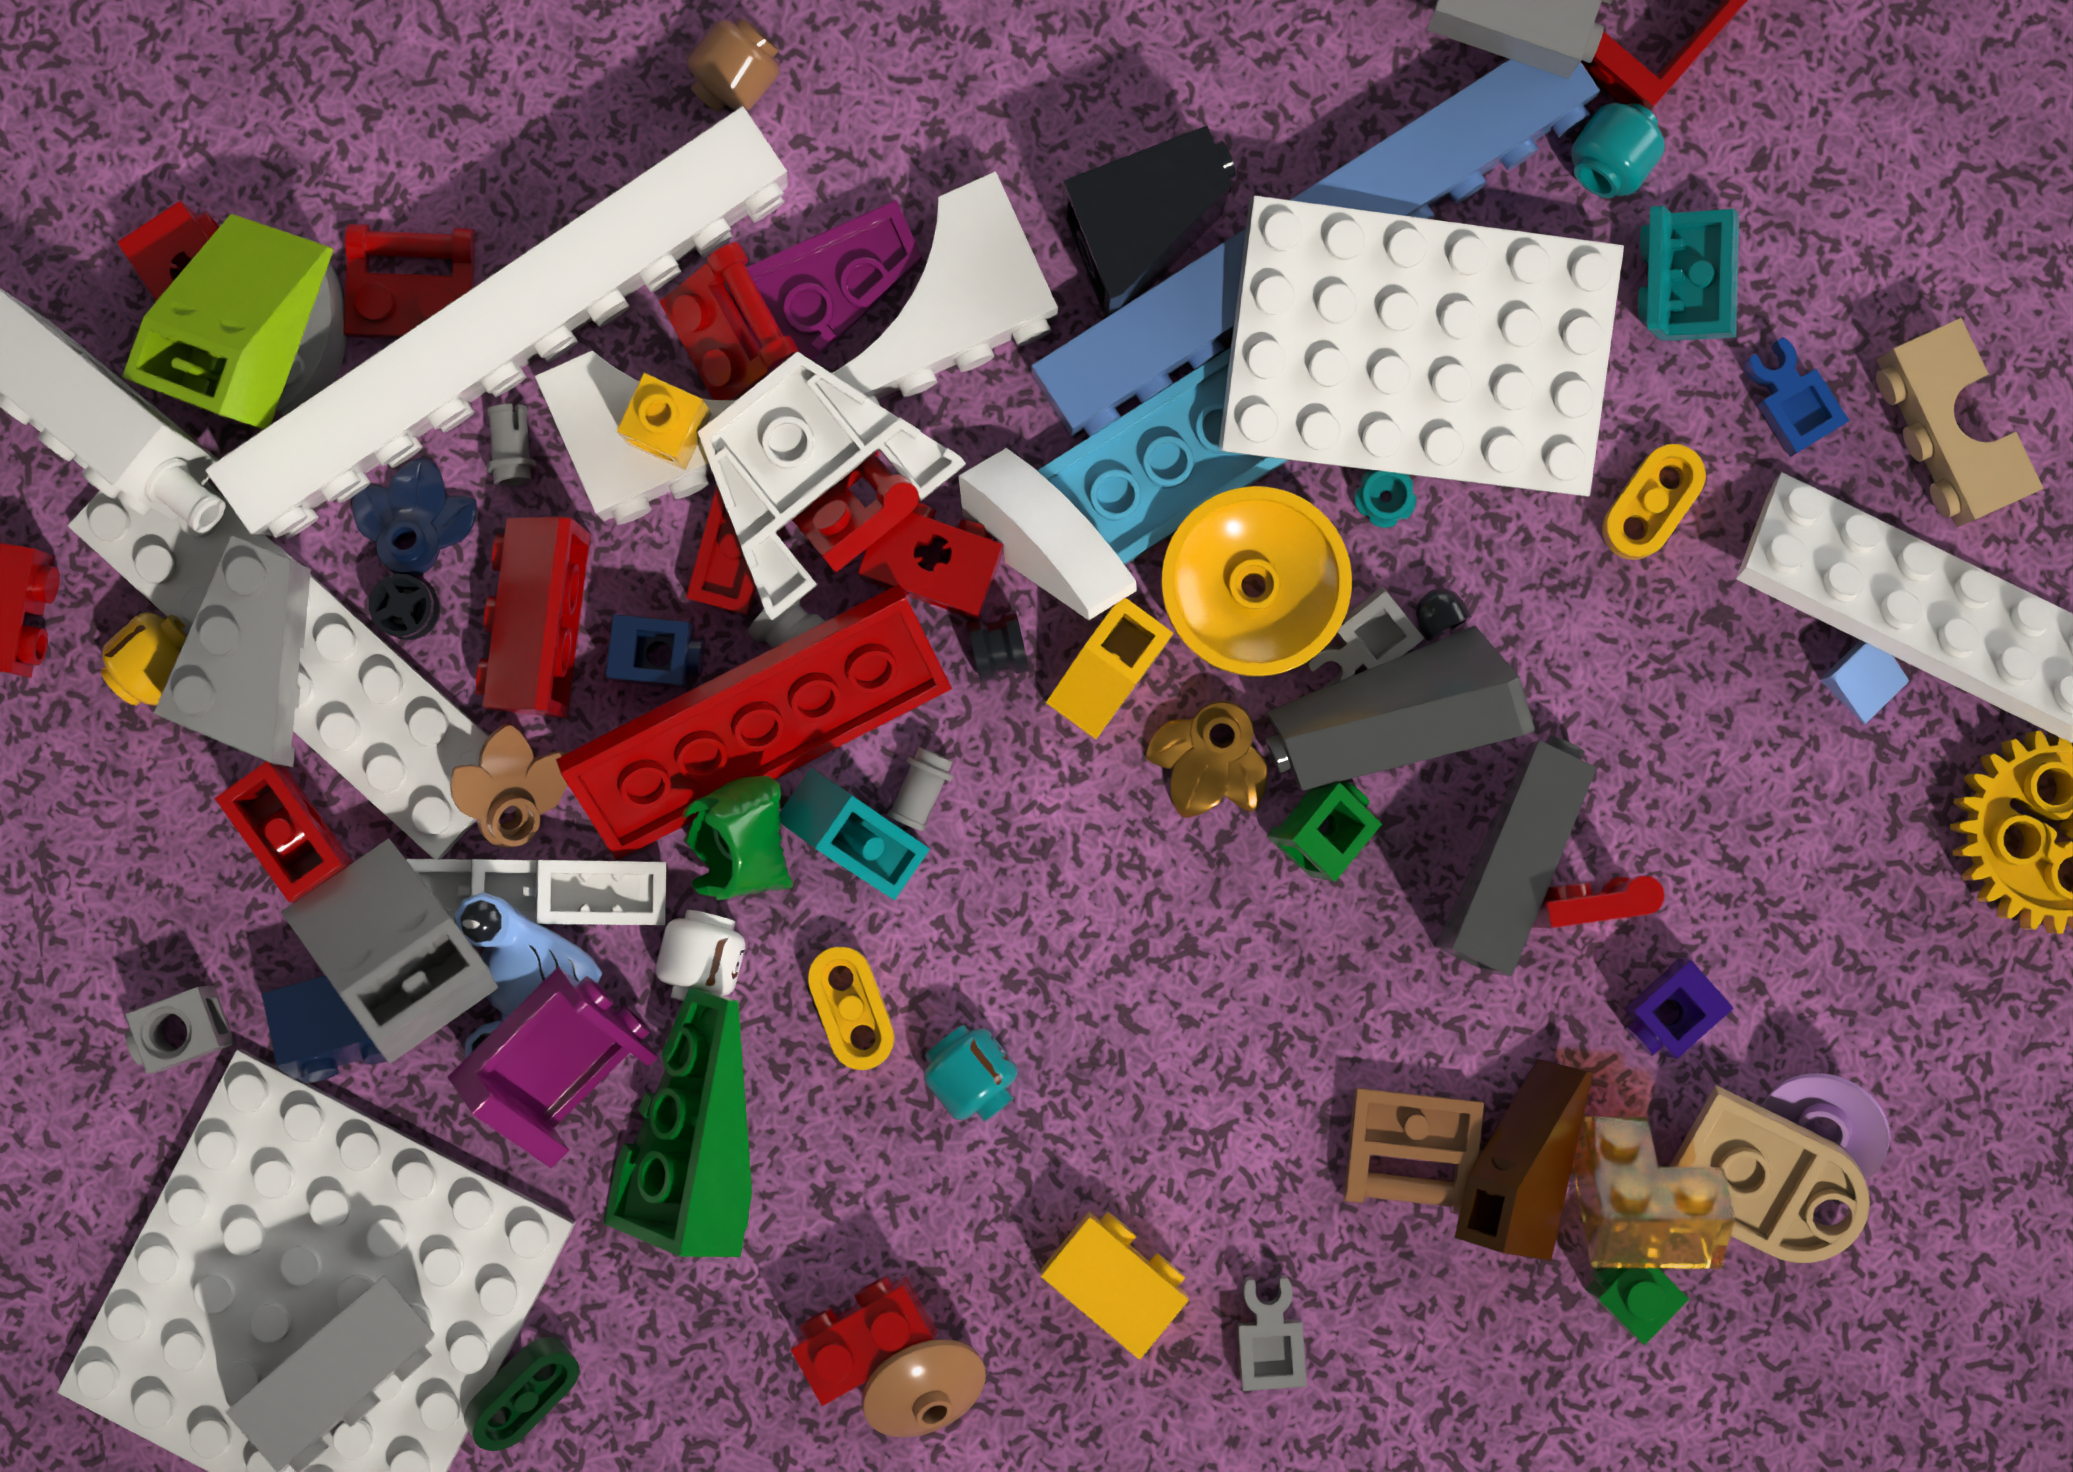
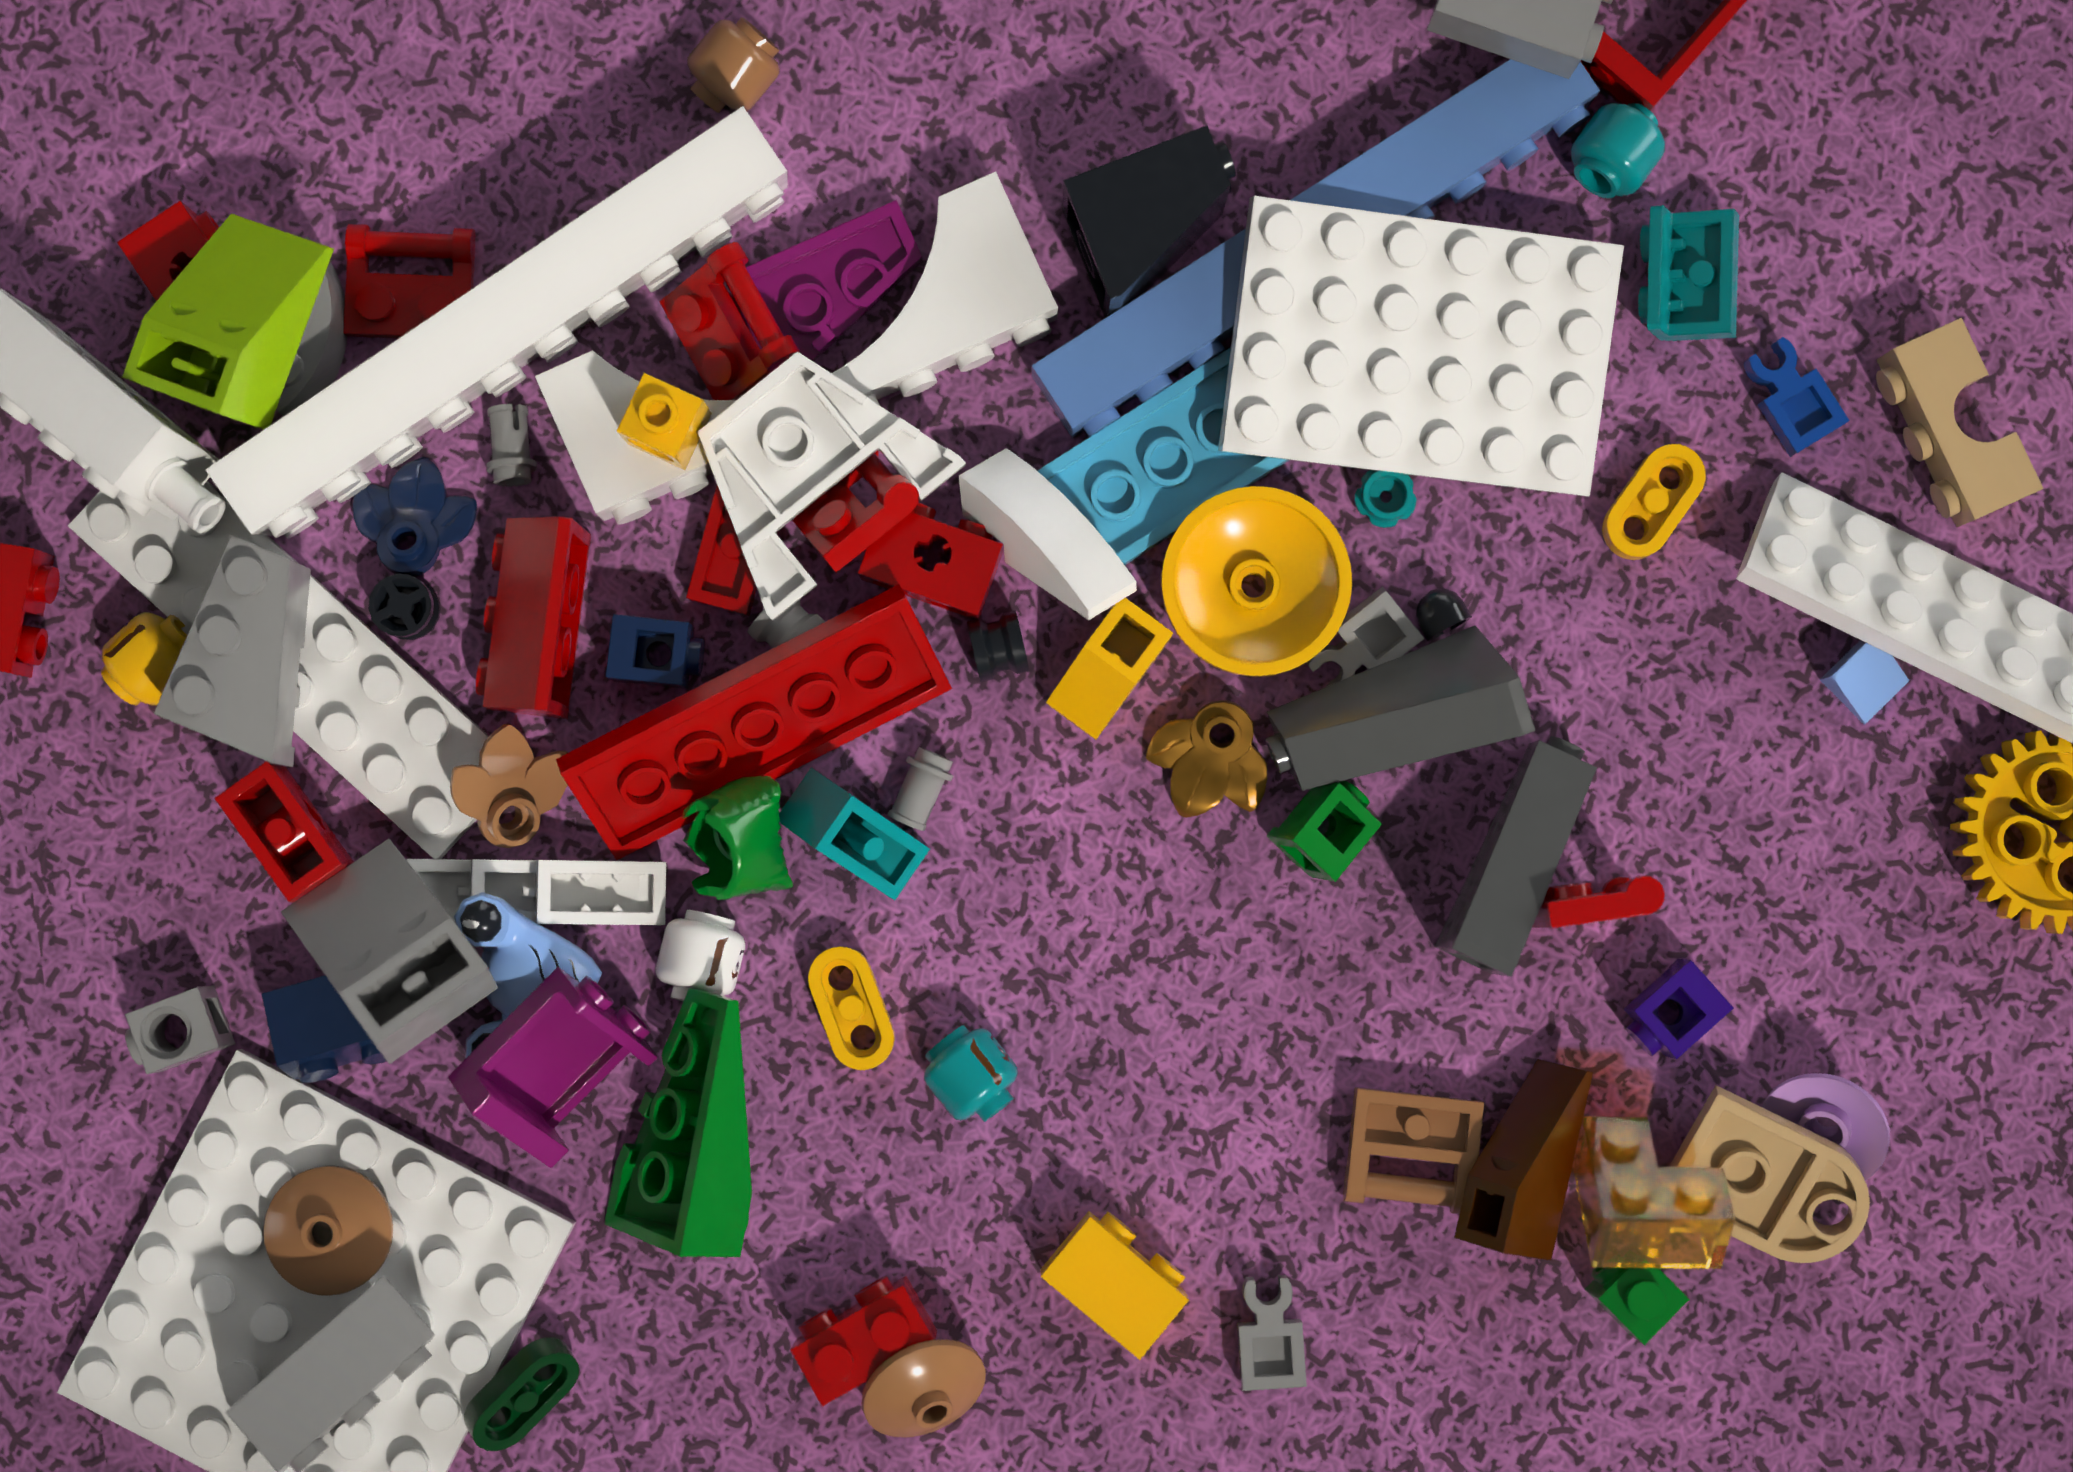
none -> medium nougat dish [264,1166,393,1296]

